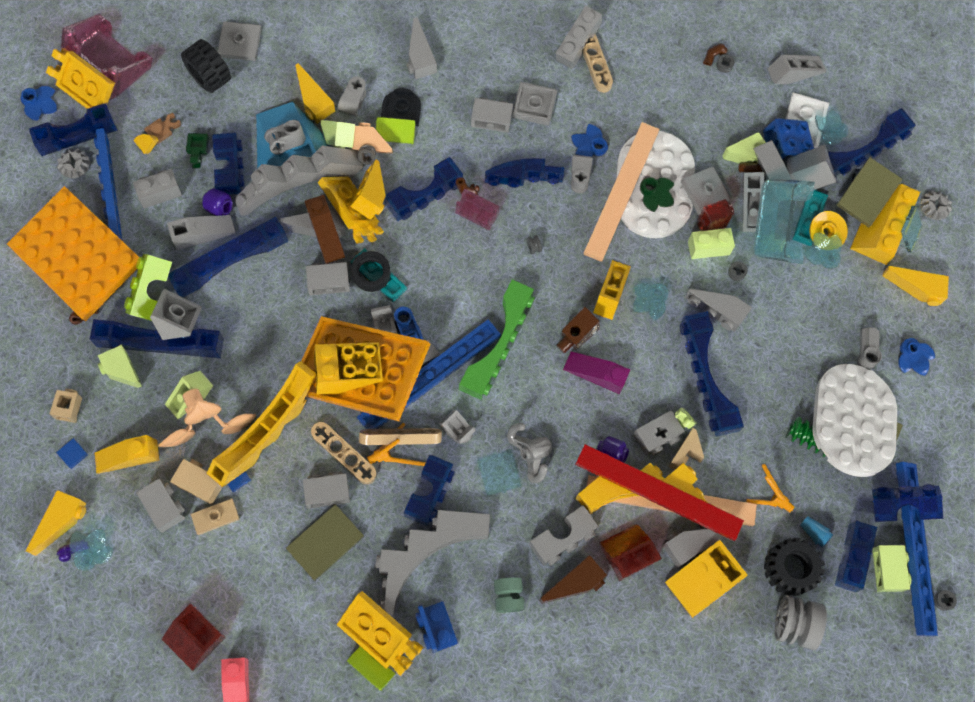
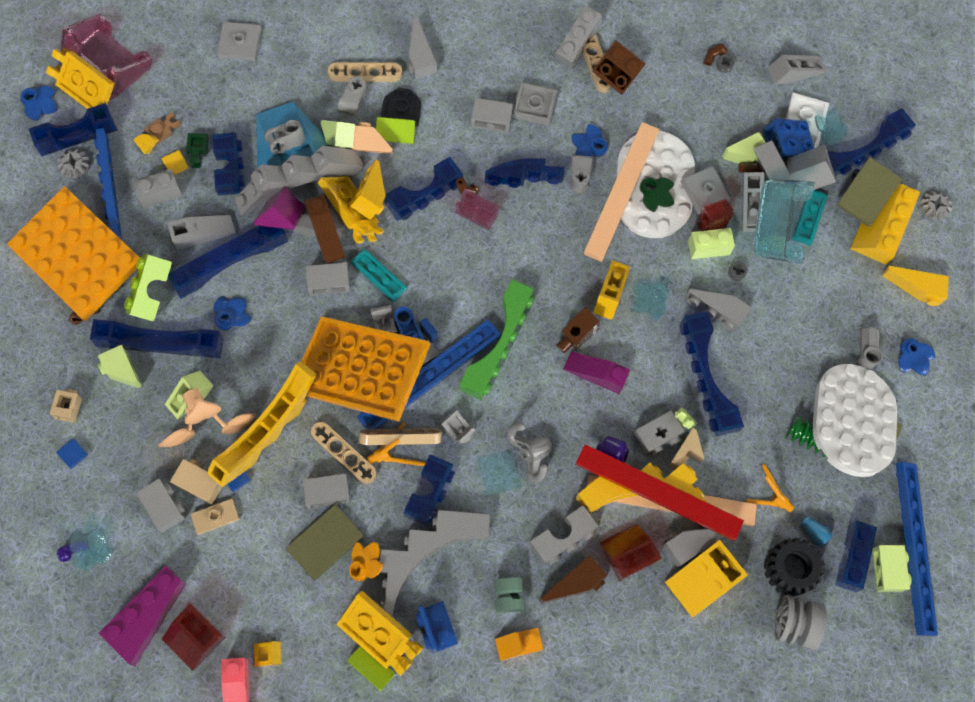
yellow slope [26,490,86,556] -> none
yellow slope [95,435,159,474] -> none
light grey slope [150,289,202,340] -> none
black tyre [181,39,231,93] -> none
dark purple head [202,188,233,216] -> none
yellow slope [295,63,335,124] -> none
yellow slope [314,342,383,394] -> none
black tyre [351,251,391,292] -> none
dark grey bush [358,144,376,165] -> none
dark grey bush [527,235,542,255] -> none
clear light blue plate [804,233,842,269] -> none
yellow dish [809,211,848,250] -> none
clear blue arch [872,484,943,522] -> none
clear light blue piece [901,206,922,253] -> none
dark grey bush [934,590,957,611] -> none
none -> magenta wedge [98,566,186,667]
none -> yellow tile [161,150,189,175]
none -> blue plate [213,296,252,330]
none -> magenta slope [254,186,306,230]
none -> yellow slope [254,641,281,667]
none -> tan beam [328,62,402,82]
none -> light orange plate [349,542,383,581]
none -> blue tile [419,318,438,343]
none -> light orange slope [495,628,544,661]
none -> reddish brown slope [592,40,645,95]

